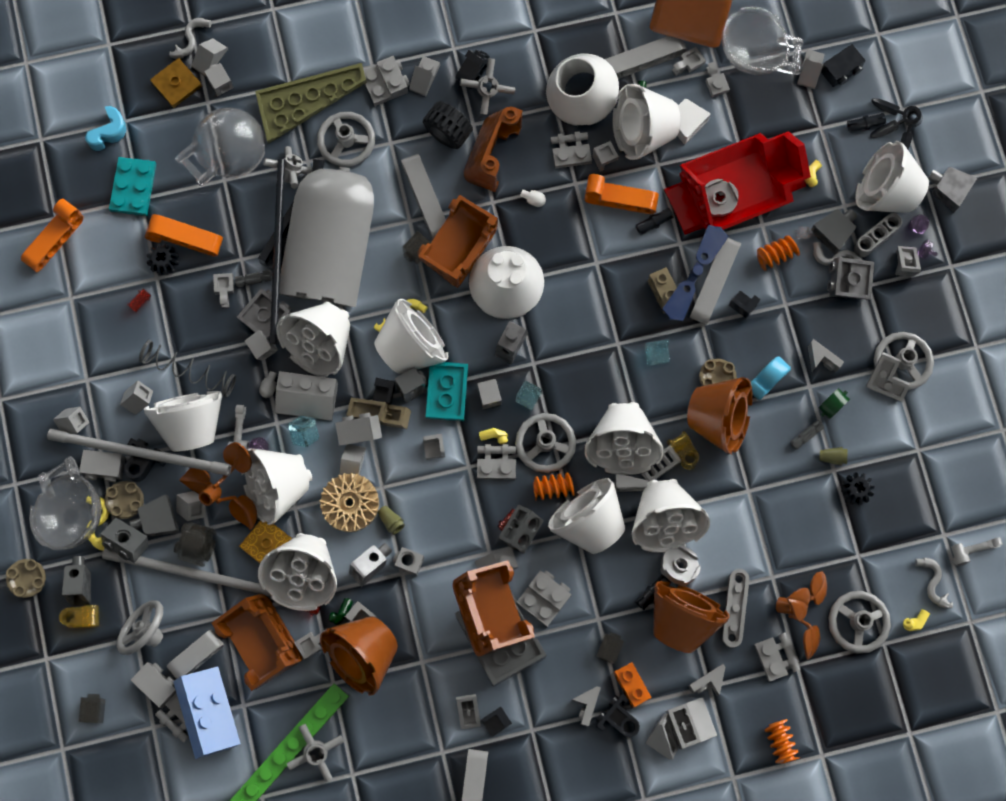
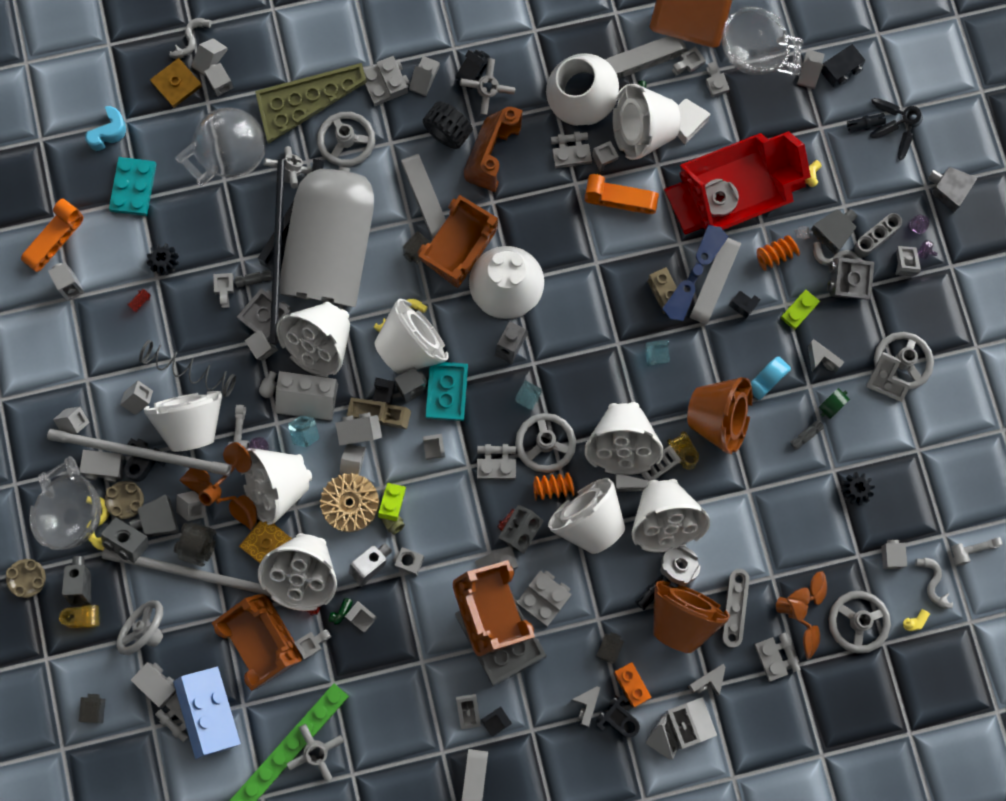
orange beam [144,214,223,256] -> none
light grey beam [166,629,224,679] -> none
dark orange cone [320,616,398,696] -> none
light grey panel [477,379,502,409] -> none
light yellow arm [479,428,508,444] -> none
white cylinder [520,190,546,207] -> none
black pin [635,208,674,235] -> none
dark tan dish [699,359,737,386] -> none
orange piece [765,719,800,764] -> none
olive cone [820,447,848,466] -> none
white cone [855,141,929,213] -> none
none -> light grey brick [48,263,84,301]
none -> lime plate [378,483,406,521]
none -> lime plate [781,289,820,330]
none -> light grey brick [881,540,907,569]

